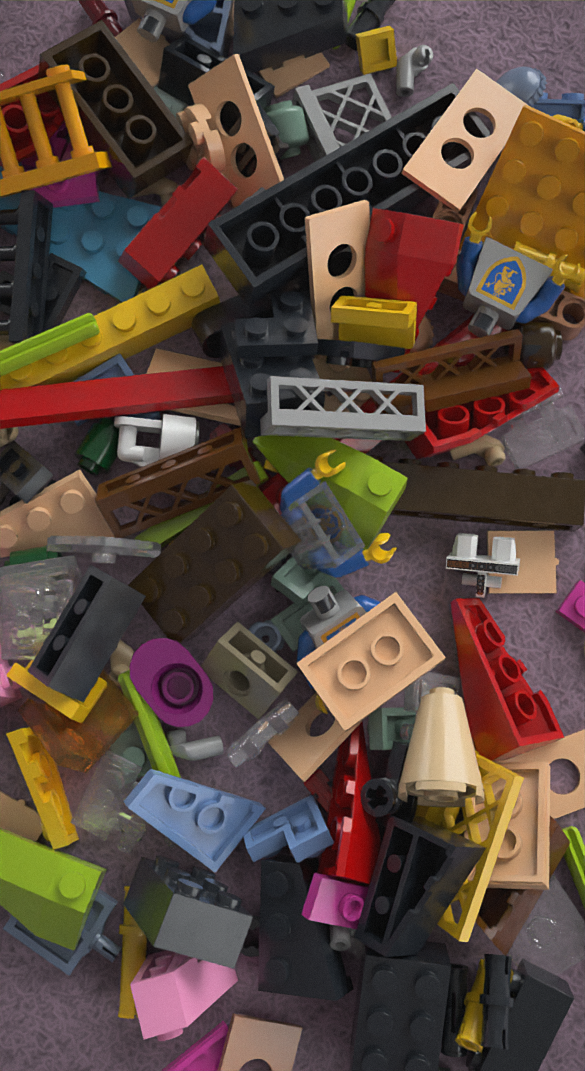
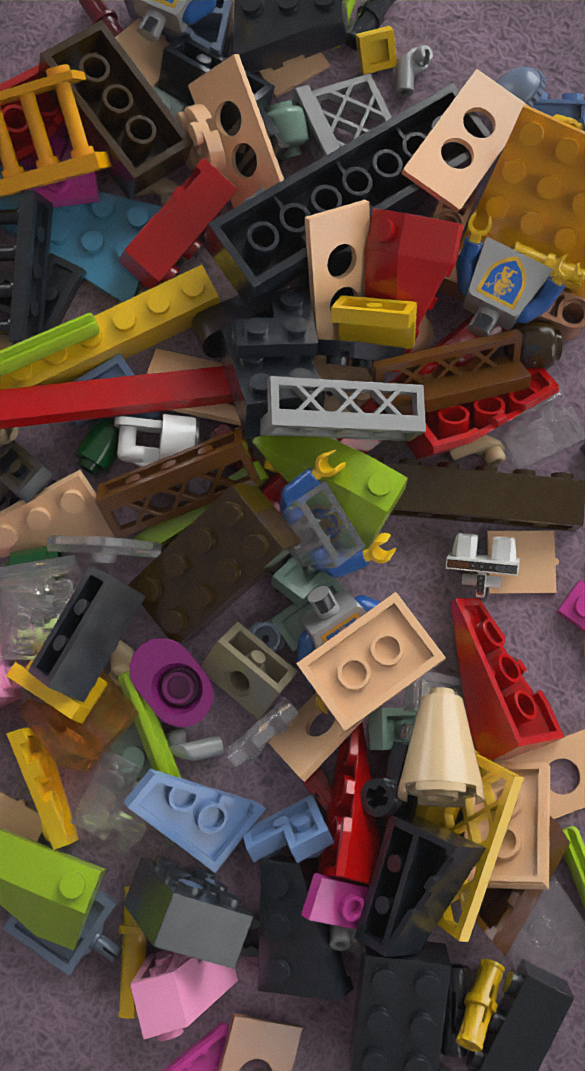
black pin [479,954,514,1050] -> none

